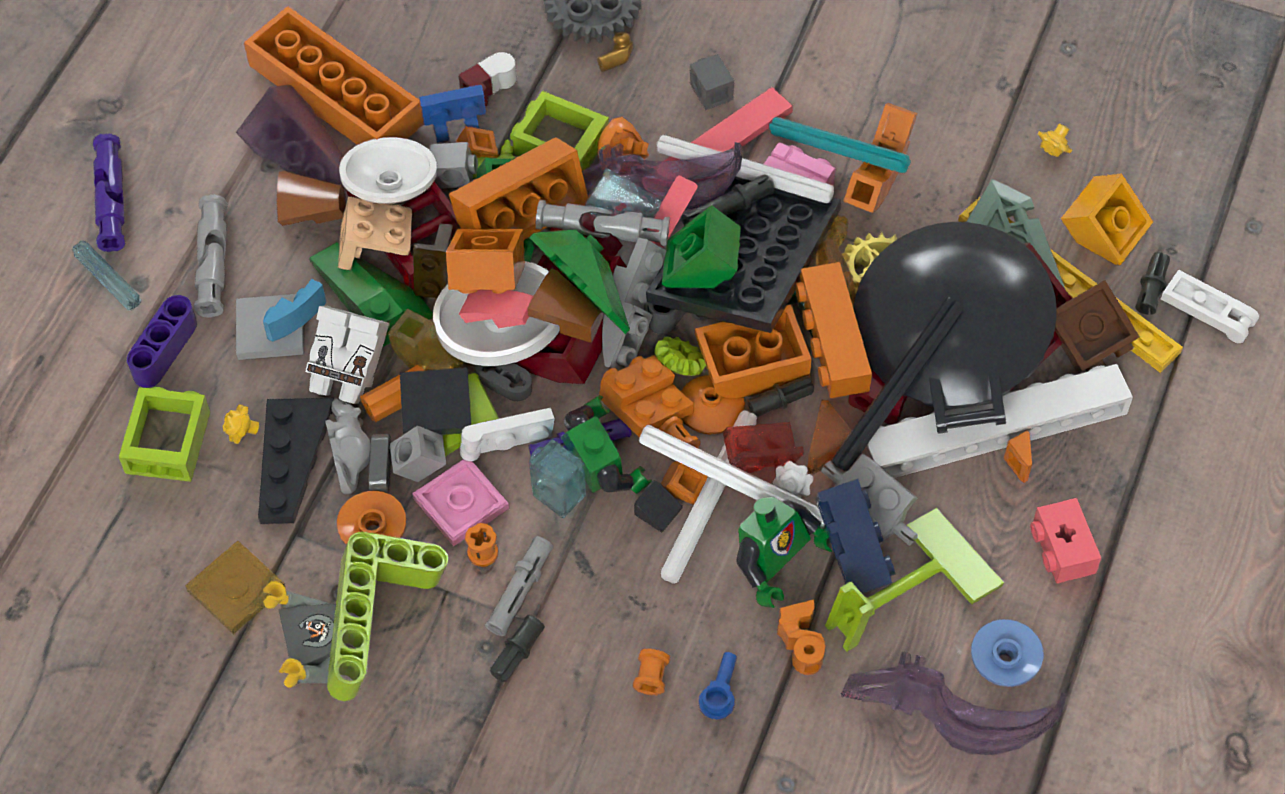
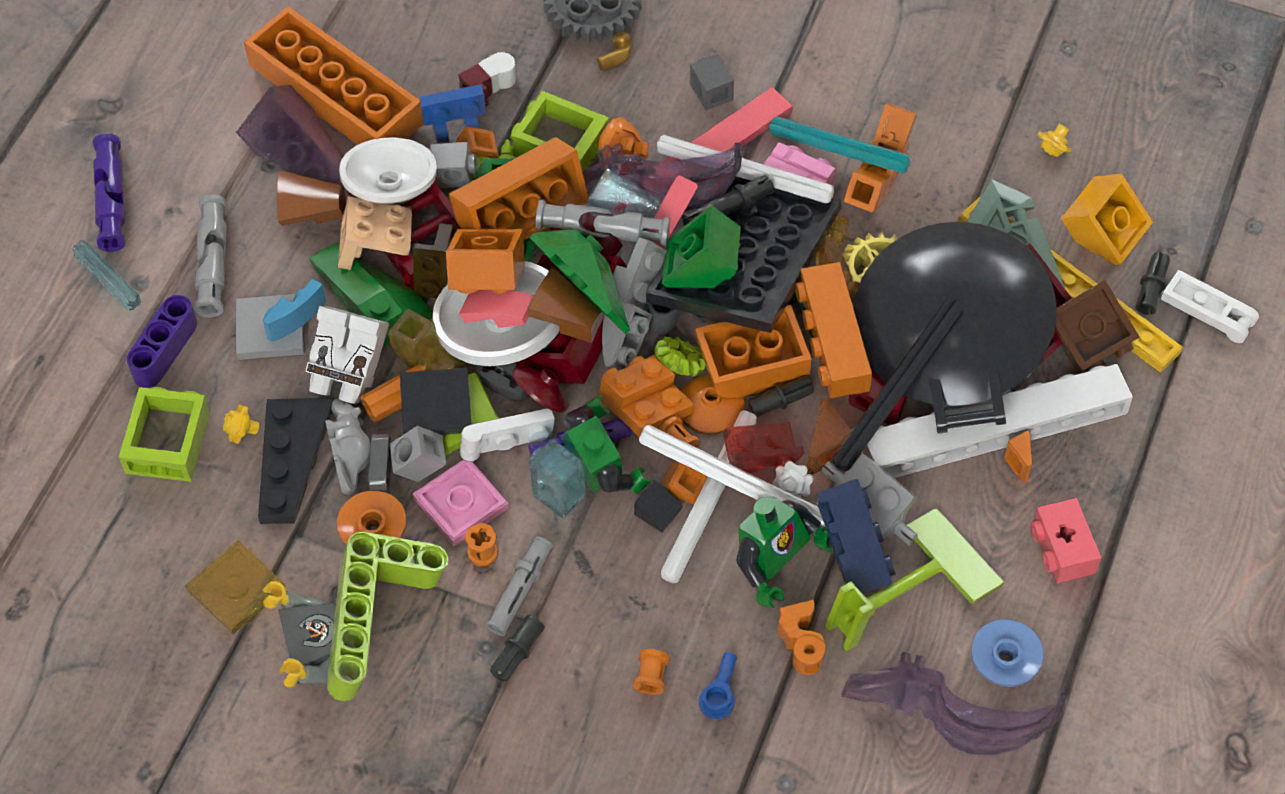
none -> dark red dish [512,364,569,413]

